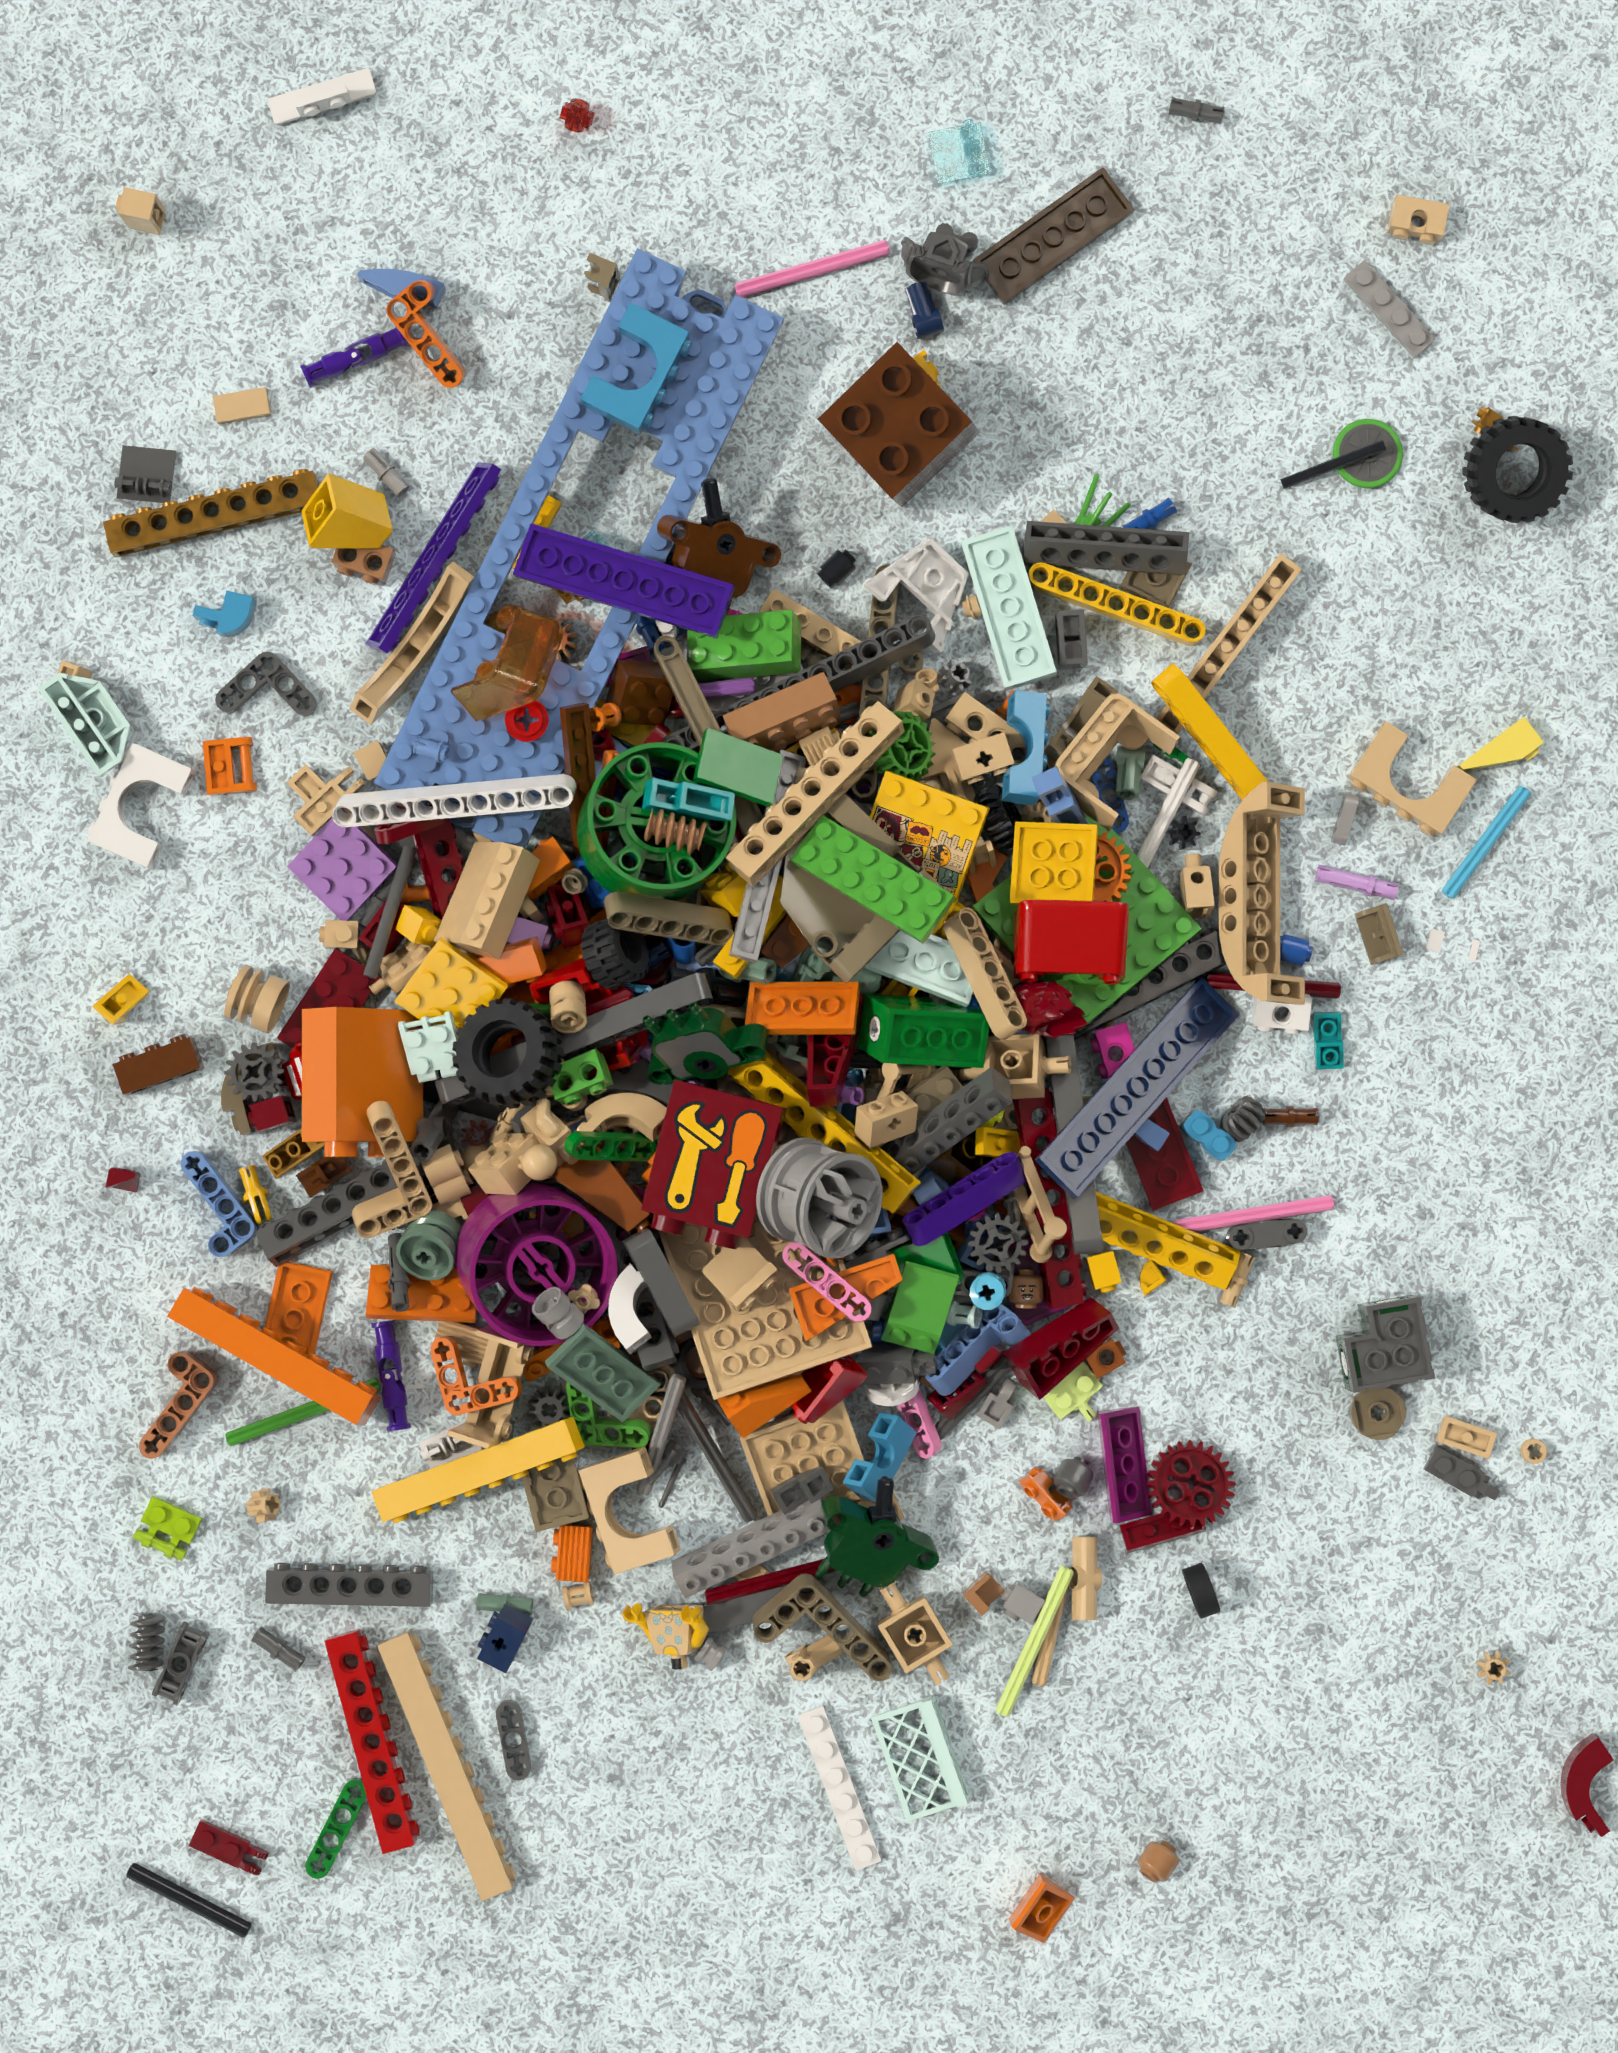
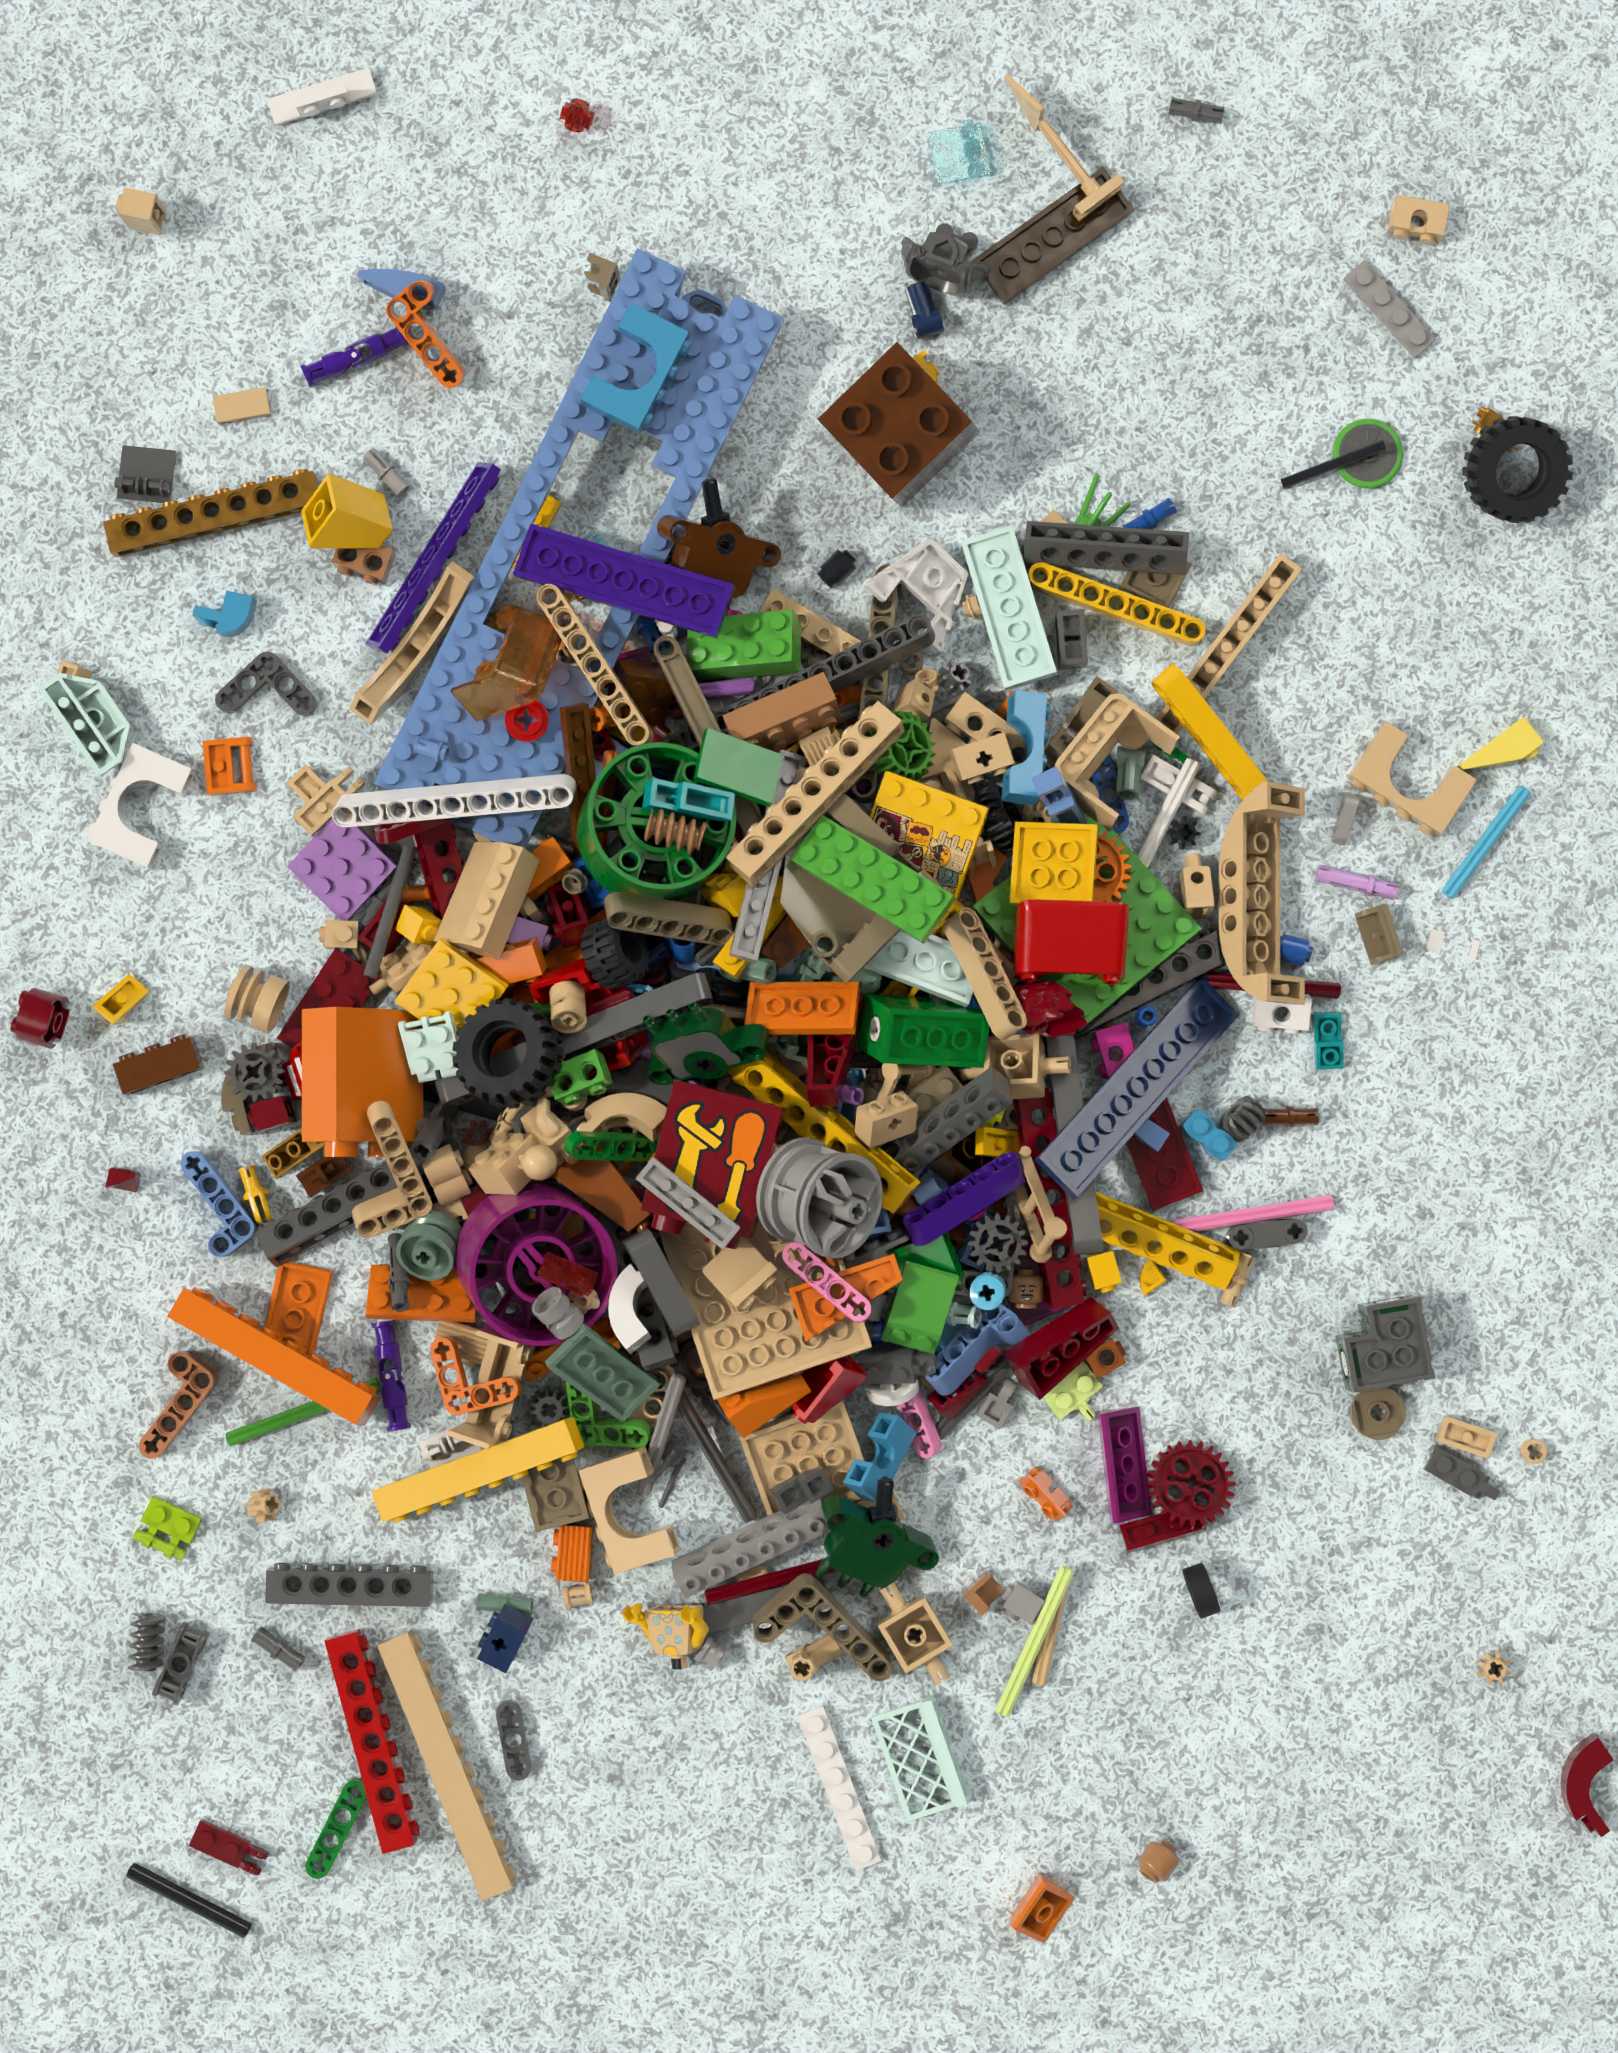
tan panel [353,740,387,781] -> none
bright pink axle [735,240,890,298] -> none
dark grey head [1054,1456,1094,1499] -> none
tan piece [1068,1537,1103,1620] -> none
none -> dark red brick [10,988,70,1049]
none -> tan beam [537,584,653,747]
none -> clear red hinge [537,1252,598,1297]
none -> light grey plate [636,1157,741,1250]
none -> tan piece [1004,74,1124,221]
none -> blue pin [1134,1006,1157,1028]

